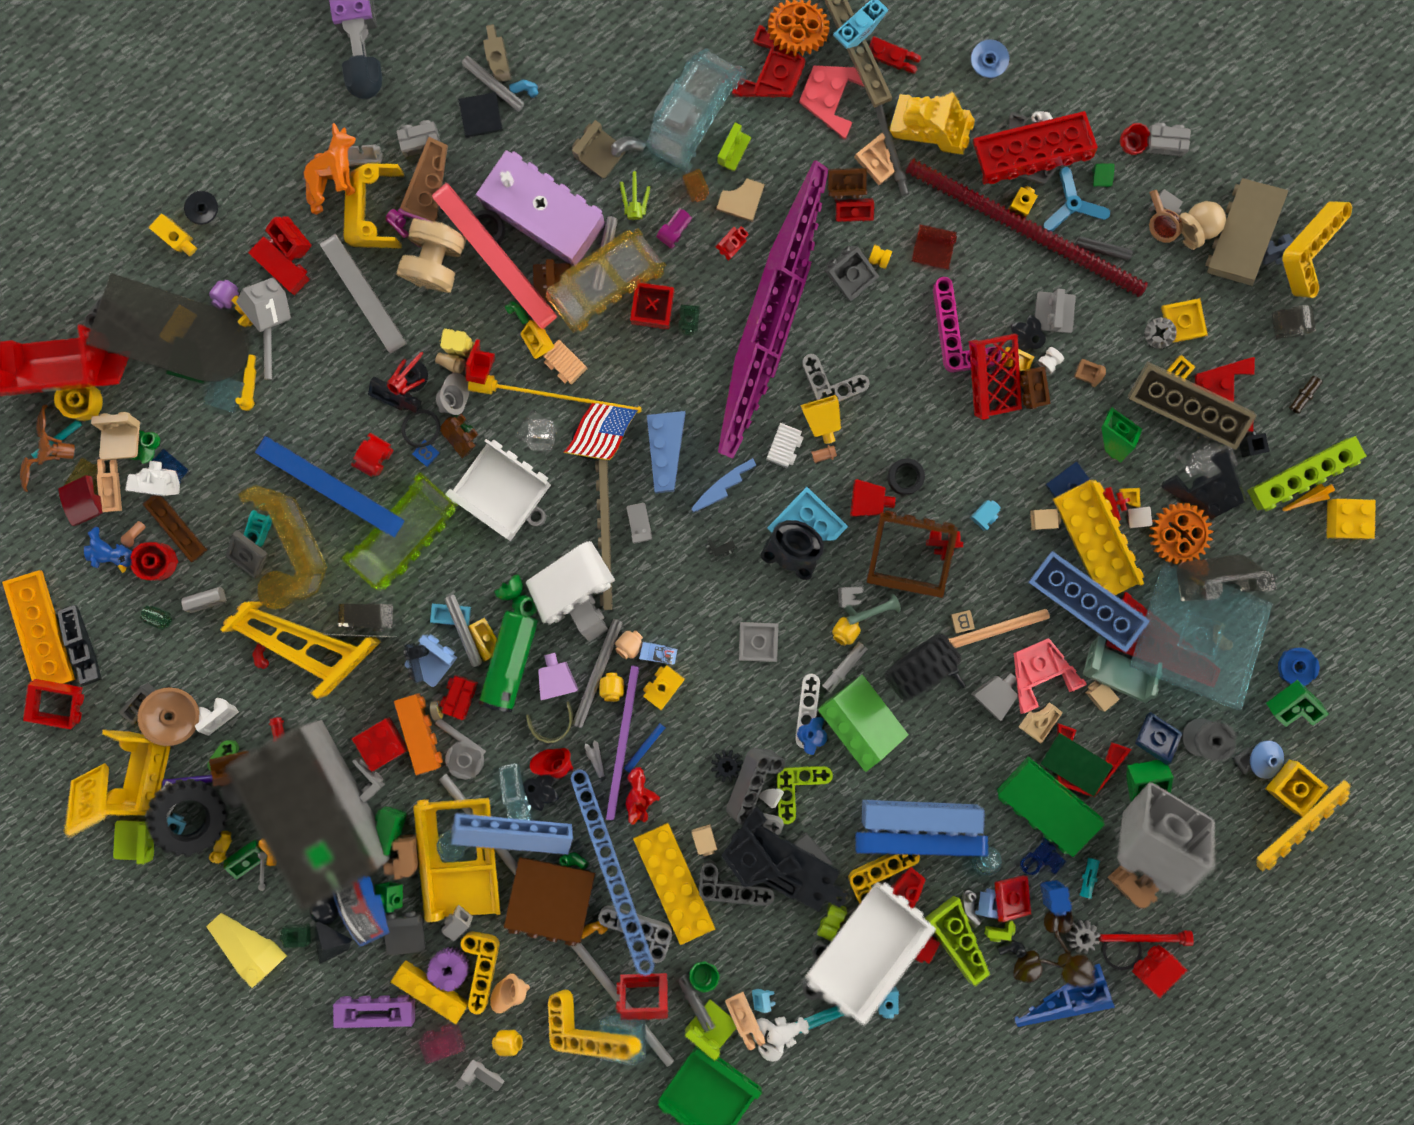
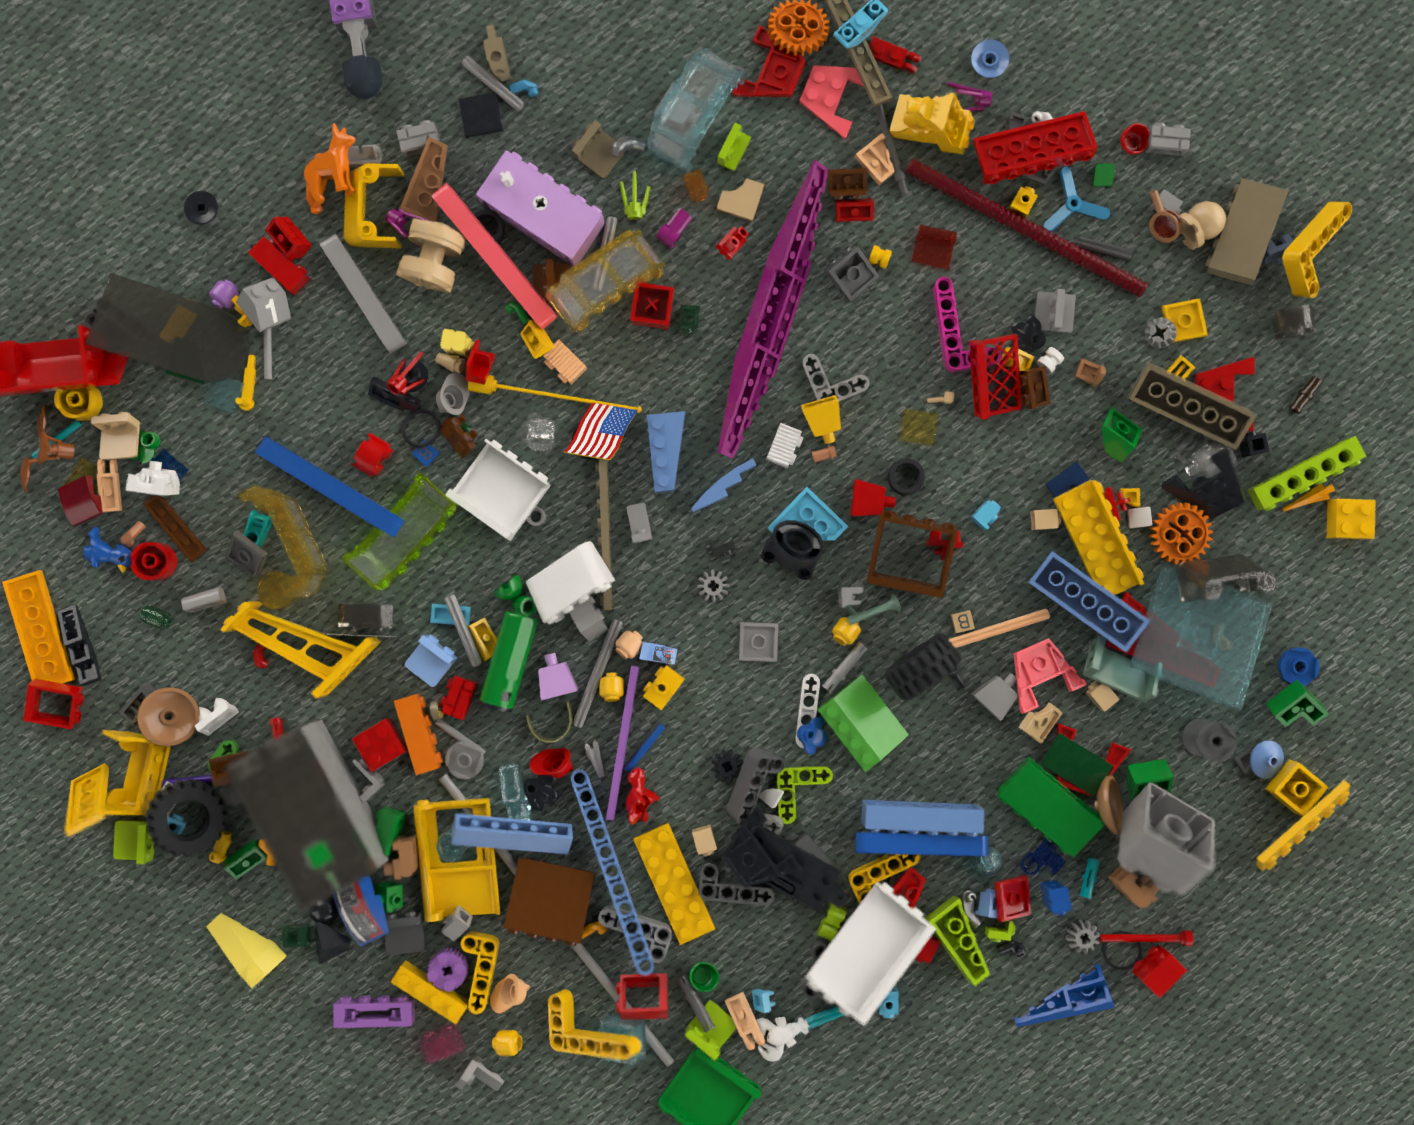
yellow torso [149,213,197,256] -> none
light grey hinge [258,852,267,891] -> none
black hinge [403,643,429,683] -> none
green arm [559,852,589,870] -> none
dark brown plant [1013,910,1096,987] -> none
dark blue plate [1135,712,1183,765] -> none
none -> light grey gear [697,570,730,602]
none -> clear yellow piece [900,409,938,445]
none -> tan hand [927,392,955,404]
none -> magenta plant [947,82,992,112]
none -> medium nougat dish [1095,775,1123,835]

